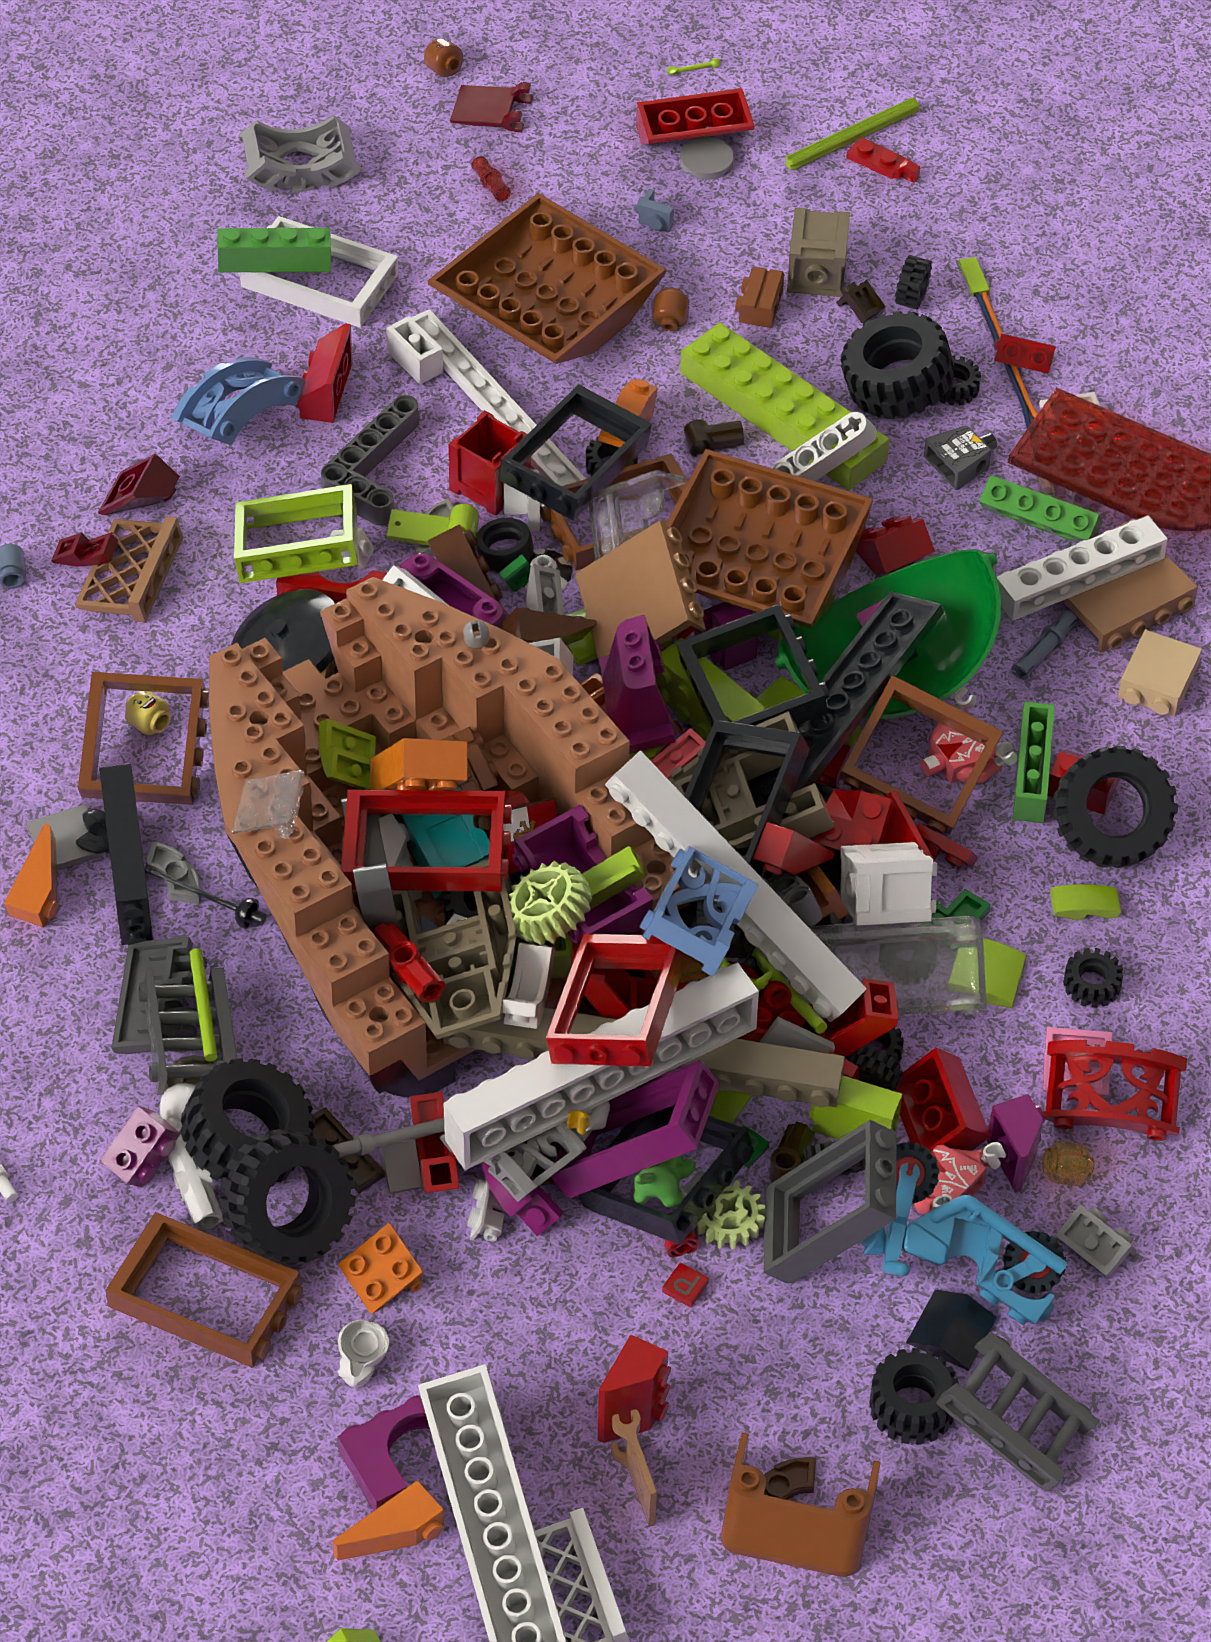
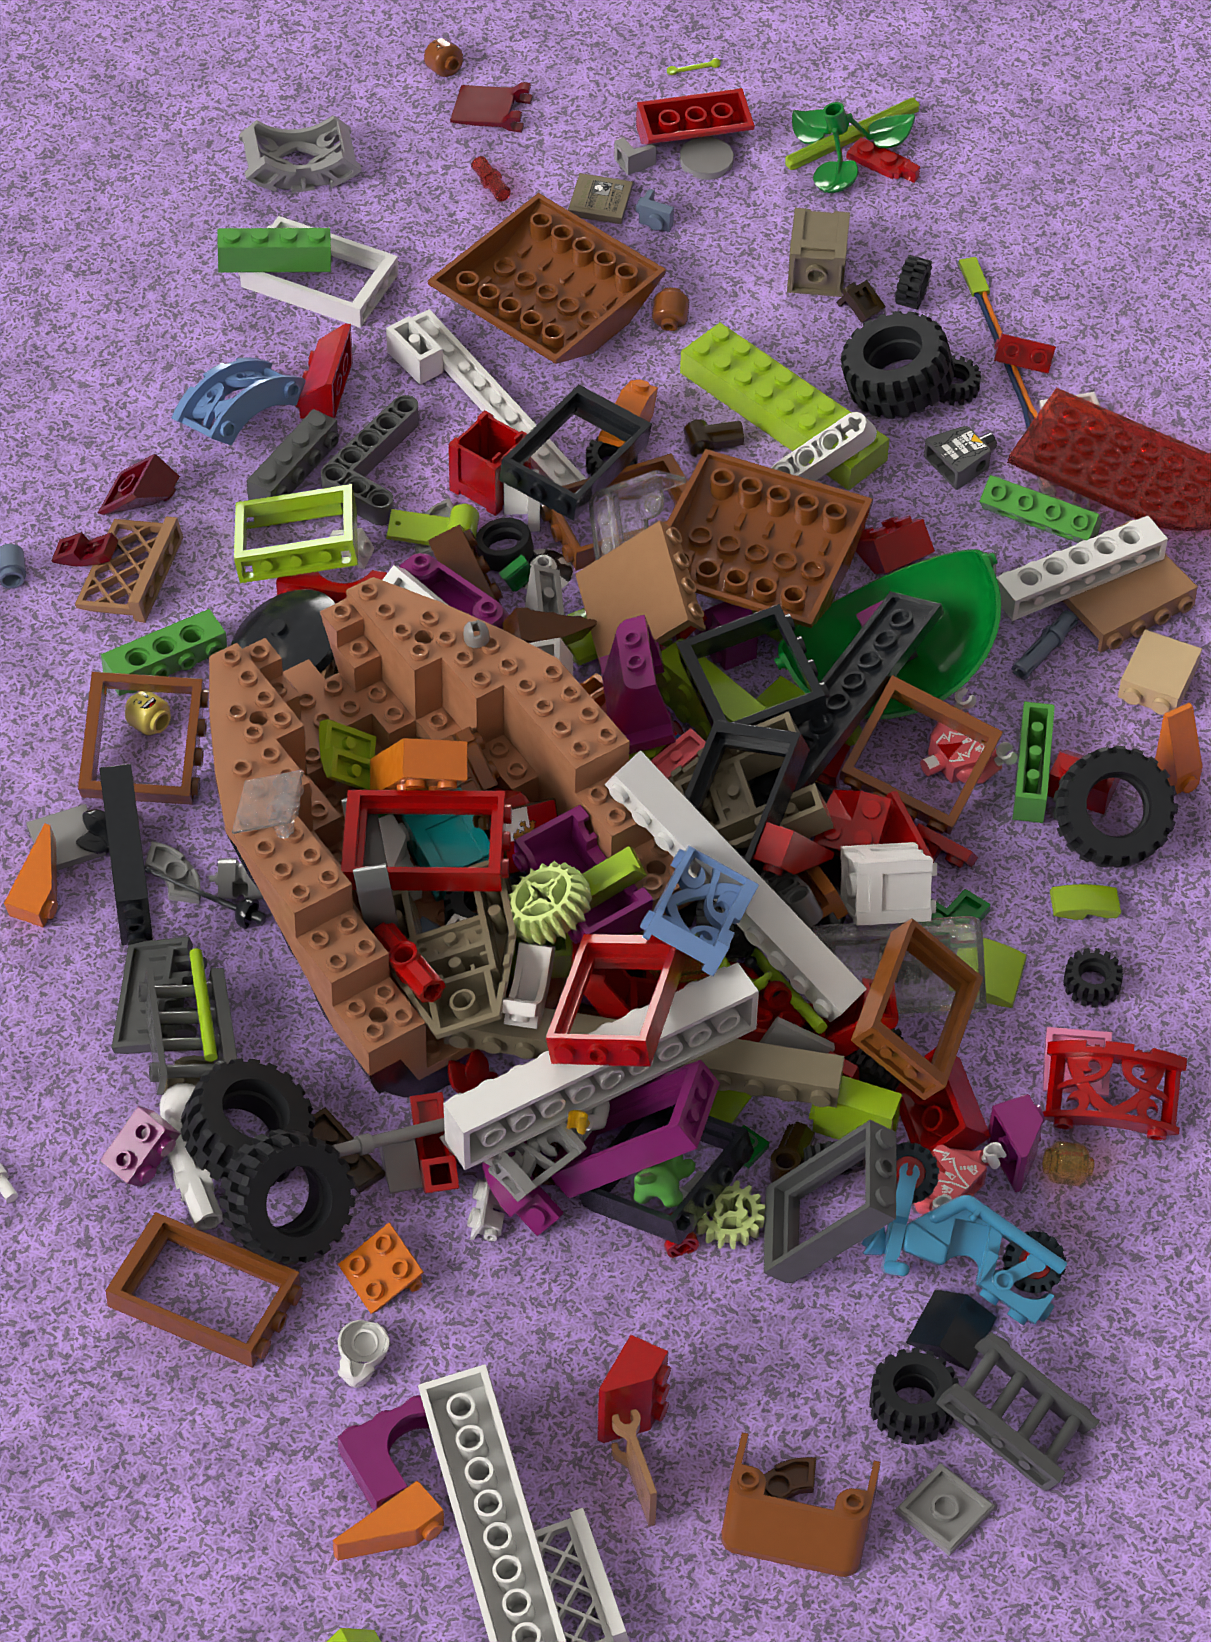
red tile [662,1262,709,1308] -> none
dark orange brick [735,266,785,328] -> none
light grey bracket [1055,1204,1137,1279] -> none
none -> bright green brick [101,609,227,696]
none -> light grey wheel [209,858,264,899]
none -> dark grey brick [246,409,339,500]
none -> red plate [448,1049,498,1093]
none -> dark tan tile [568,173,633,224]
none -> light grey panel [614,137,656,175]
none -> green plant [792,102,915,193]
none -> dark orange door [851,918,983,1100]
none -> light grey tile [895,1463,995,1556]
none -> orange slope [1155,702,1203,794]

